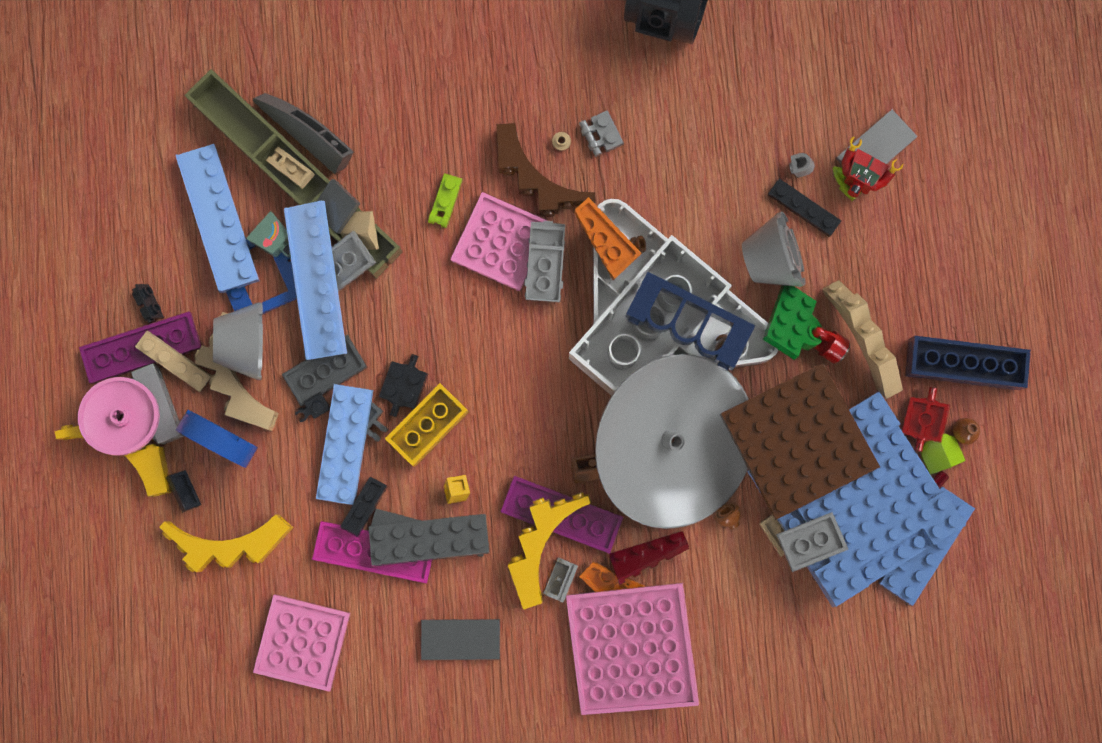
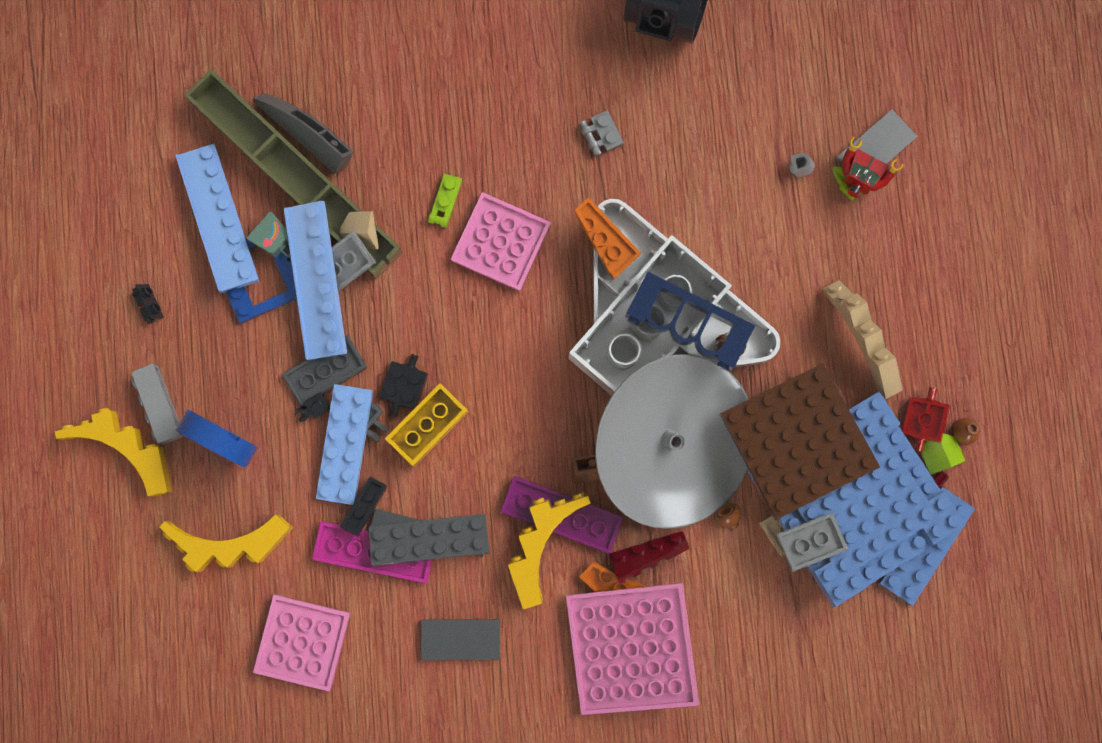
bright pink dish [78,377,160,456] -> none
magenta plate [79,312,201,384] -> none
tan plate [135,331,212,392] -> none
black plate [167,470,202,513] -> none
tan arch [195,312,279,431] -> none
light grey cone [213,302,263,380] -> none
tan plate [265,147,315,189] -> none
dark grey tile [316,179,360,233] -> none
yellow brick [443,475,470,504] -> none
reddish brown arch [496,123,596,217] -> none
light grey piece [524,221,565,302] -> none
light grey hinge [543,557,578,602] -> none
tan plate [552,132,571,151] -> none
reddish brown bush [630,235,646,253] -> none
light grey cone [742,212,806,287] -> none
green plate [763,285,850,364] -> none
black plate [768,178,841,237] -> none
dark blue brick [905,336,1031,390] -> none

